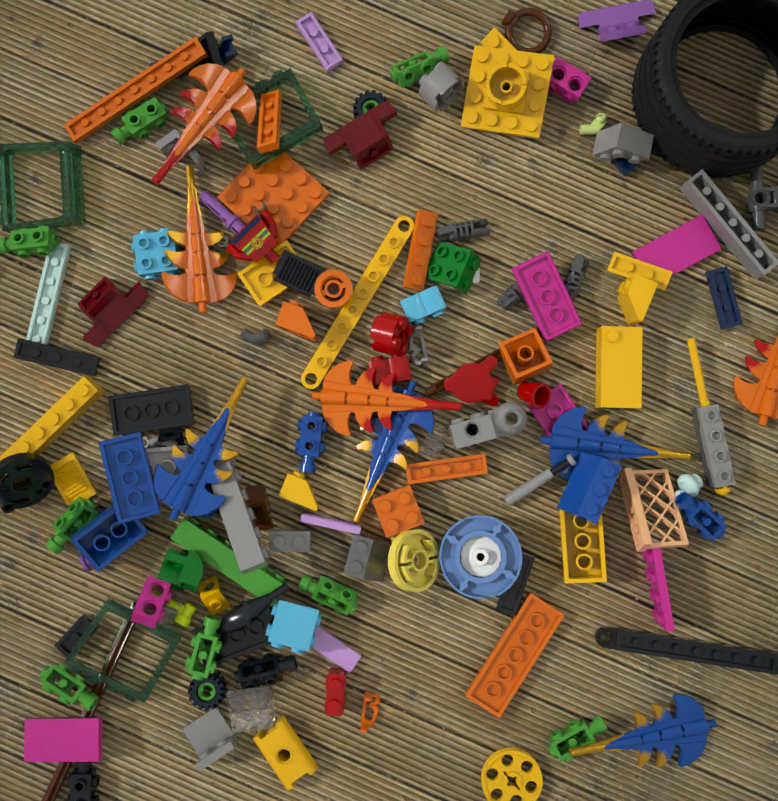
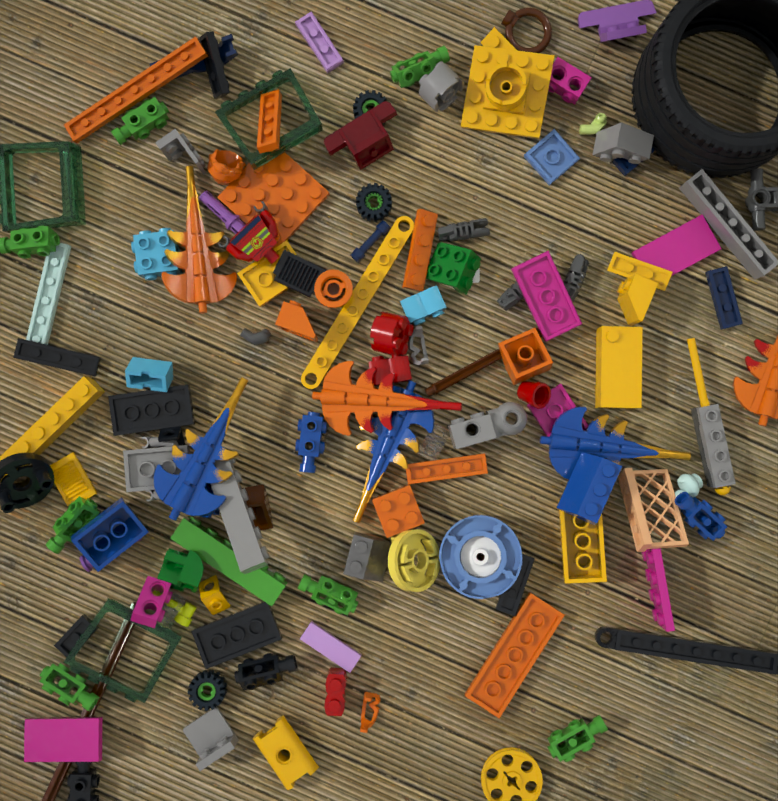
dark red plate [77,276,149,347] -> none
blue tile [98,432,162,524] -> none
orange animal [152,63,257,185] -> none
bright green brick [185,615,223,681] -> none
black piece [220,583,290,633] -> none
clear slope [226,686,276,733] -> none
medium azure brick [265,599,322,654] -> none
light grey brick [269,529,312,552] -> none
yellow slope [279,471,319,511] -> none
lavender tile [300,512,362,535] -> none
red tile [443,355,499,406] -> none
light grey piece [504,454,577,506] -> none
blue animal [569,694,717,767] -> none
none -> medium azure brick [125,357,174,392]
none -> orange hair [207,149,246,185]
none -> dark blue bar [350,220,391,263]
none -> black bush [356,183,392,222]
none -> medium blue tile [524,129,580,186]

